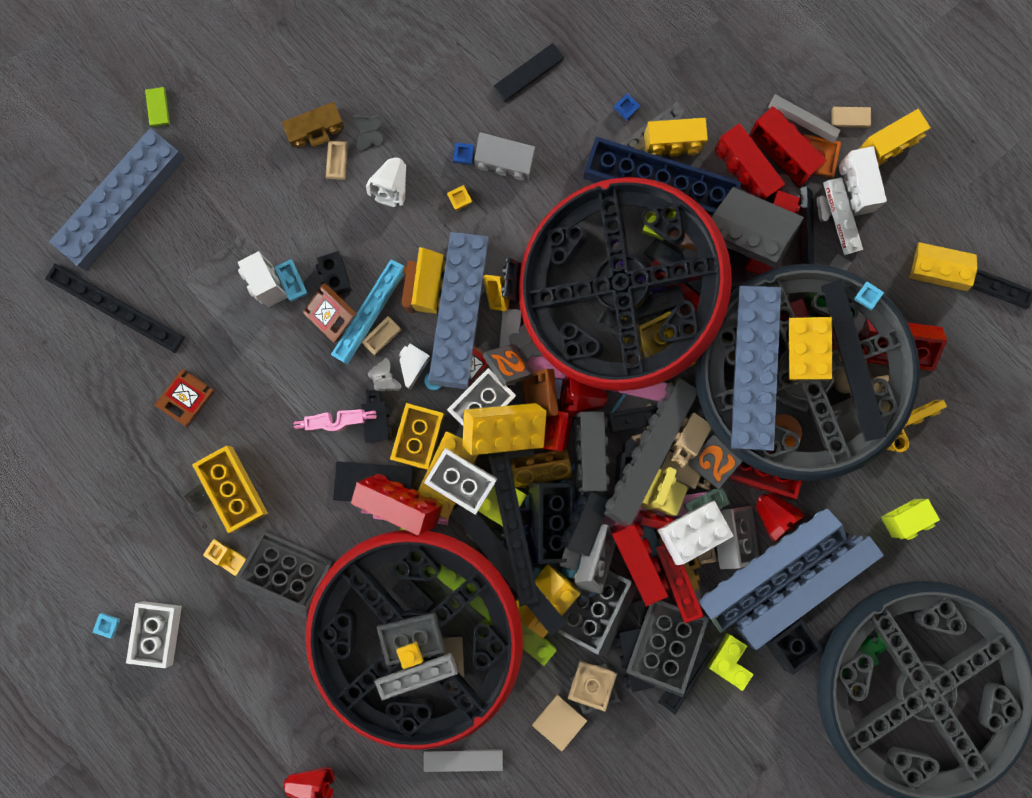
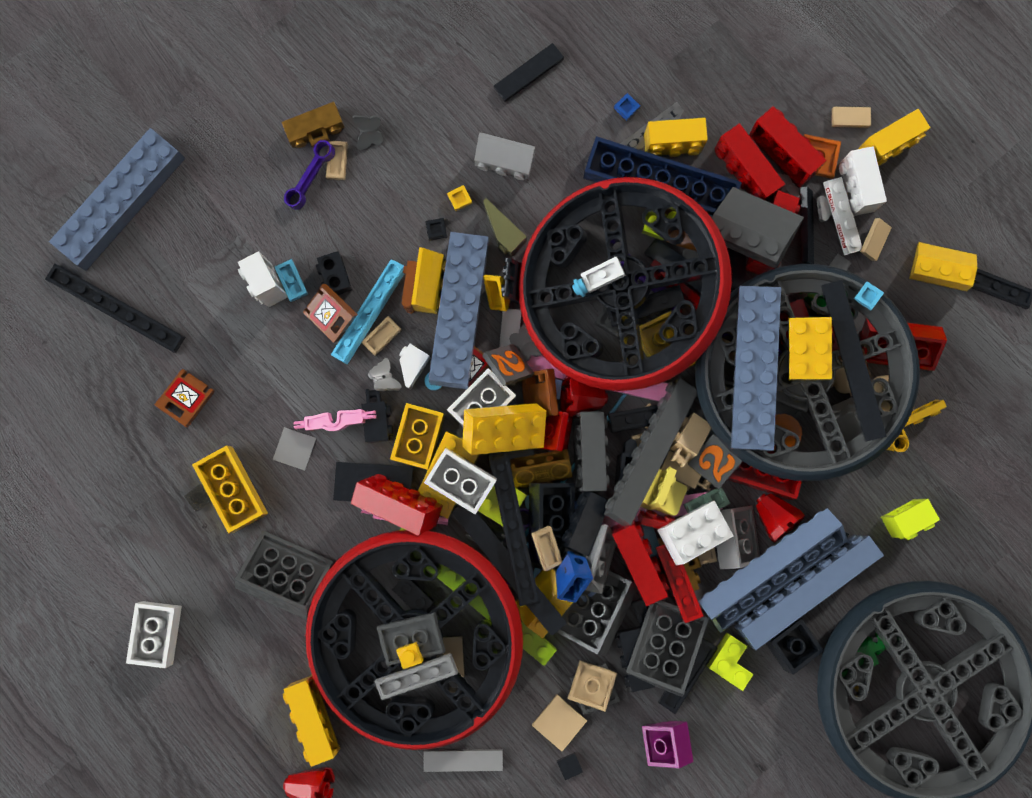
medium azure plate [93,613,120,639] -> none
lime tile [145,87,170,127] -> none
yellow slope [203,539,247,576] -> none
white cone [366,158,406,207] -> none
blue plate [453,143,474,165] -> none
light grey tile [768,94,840,143] -> none
none -> light grey sticker [273,427,316,471]
none -> yellow brick [283,675,340,767]
none -> dark purple piece [284,140,335,210]
none -> black tile [425,218,447,241]
none -> olive slope [483,198,527,257]
none -> tan tile [531,526,562,571]
none -> blue torso [556,551,593,603]
none -> black tile [557,752,583,780]
none -> medium azure plate [572,278,588,297]
none -> white plate [581,257,626,293]
none -> magenta slope [642,721,694,768]
none -> tan tile [860,218,892,261]

